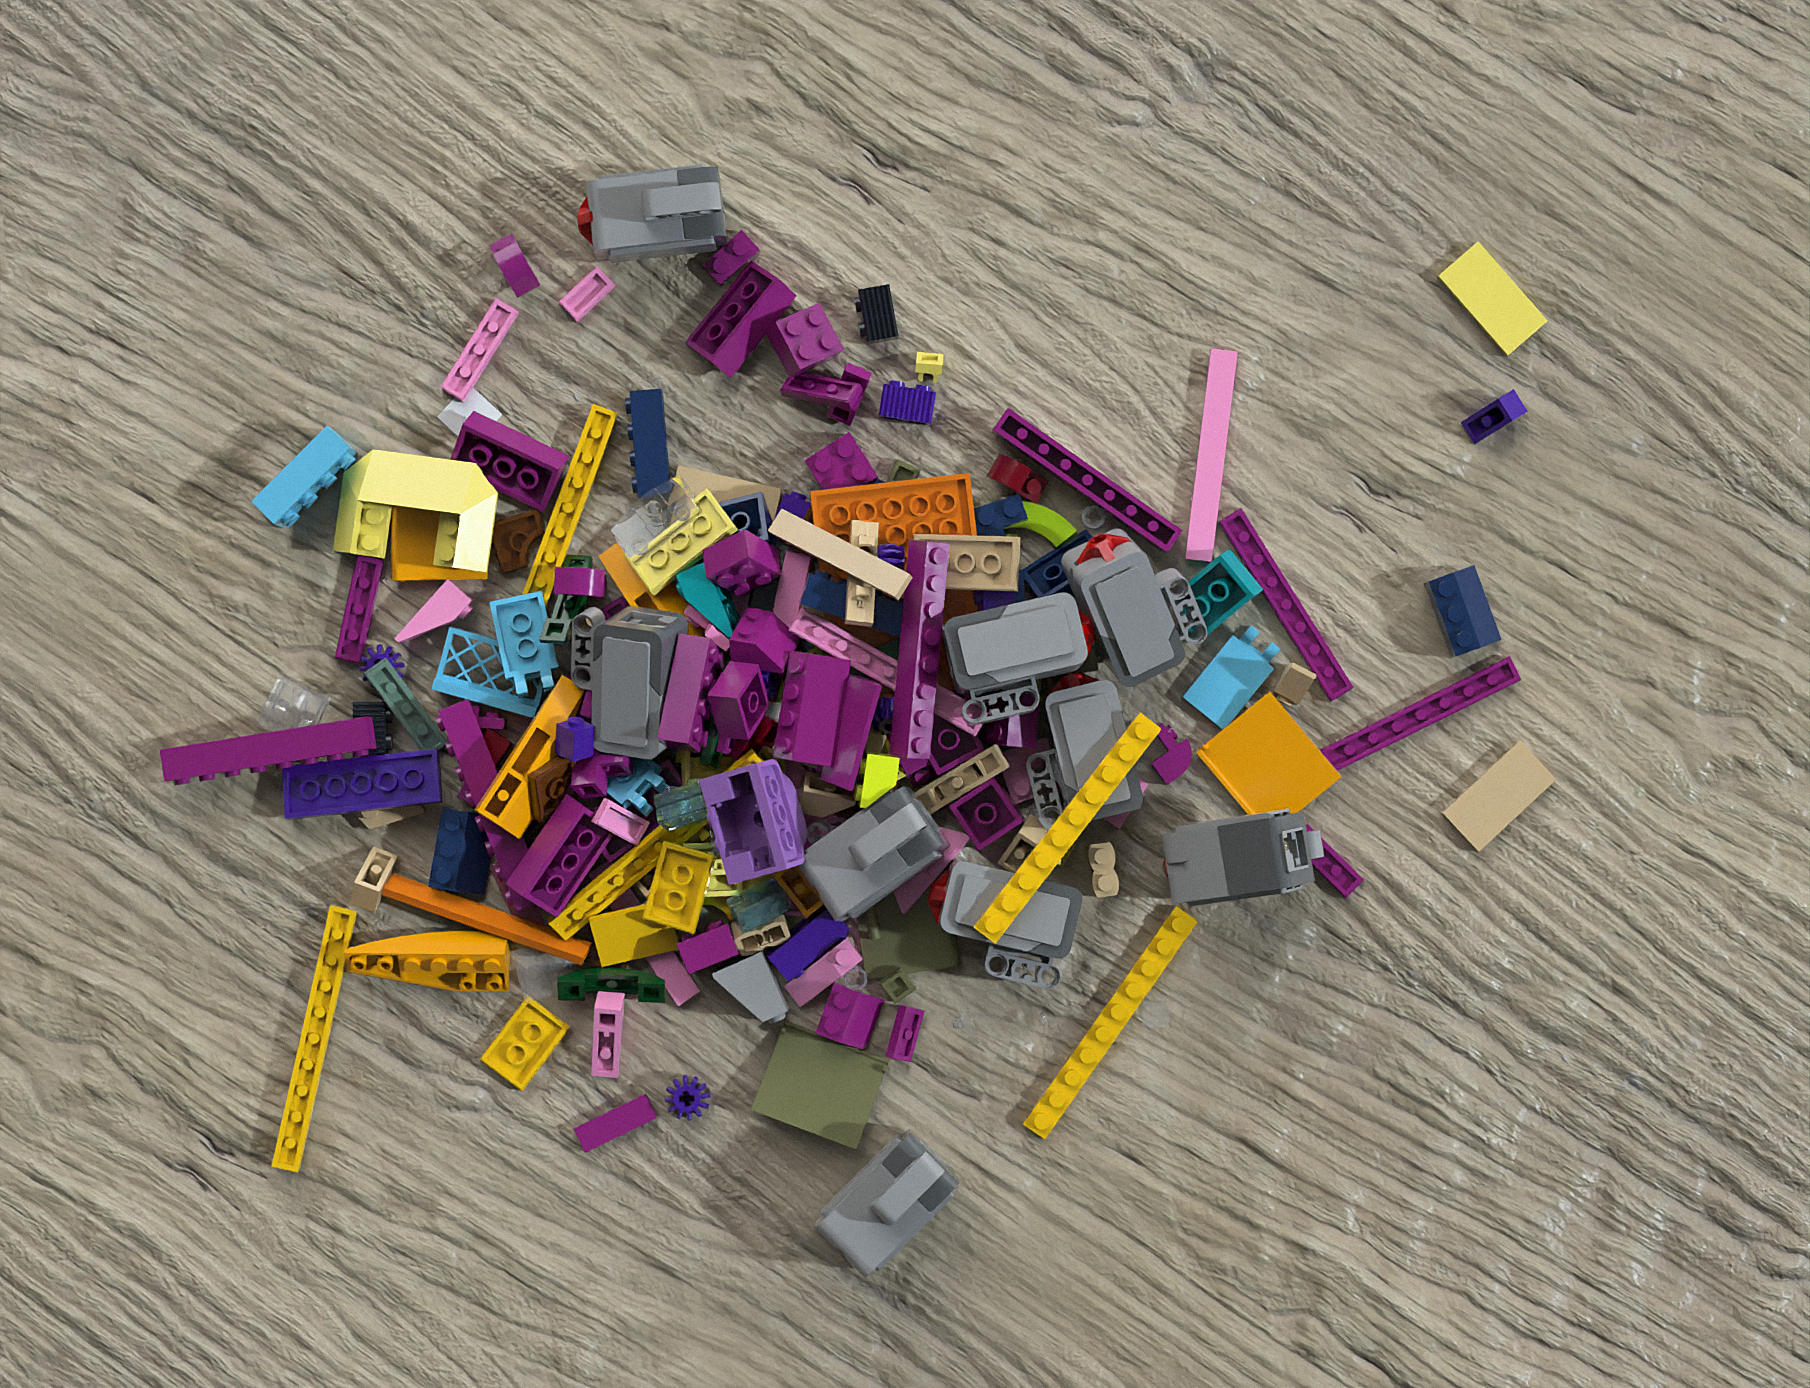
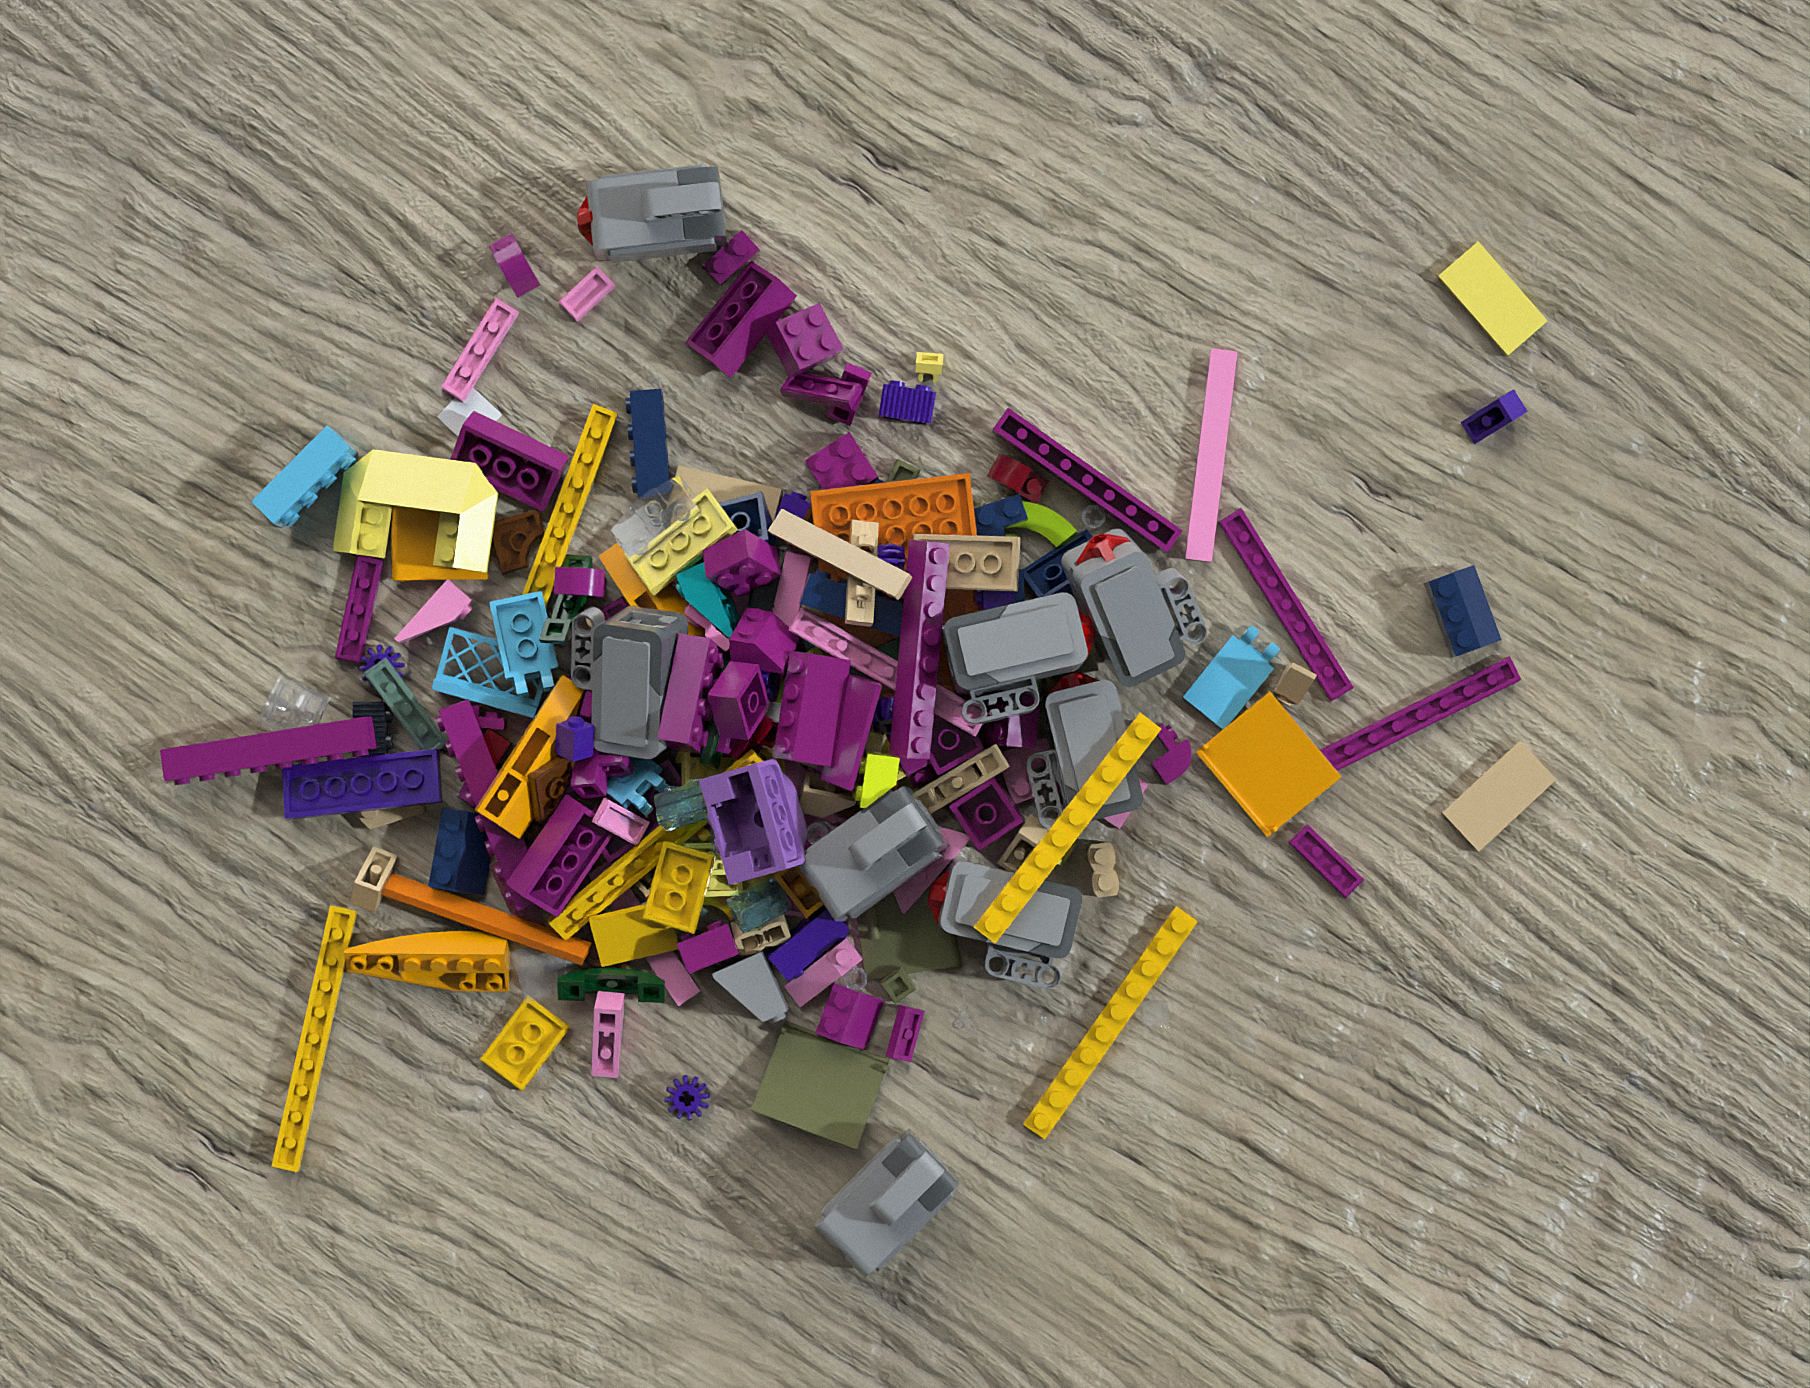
magenta tile [574,1093,657,1153] -> none
black brick [854,284,899,345] -> none
piece [1161,808,1324,907] -> none
teal slope [1182,549,1263,636] -> none

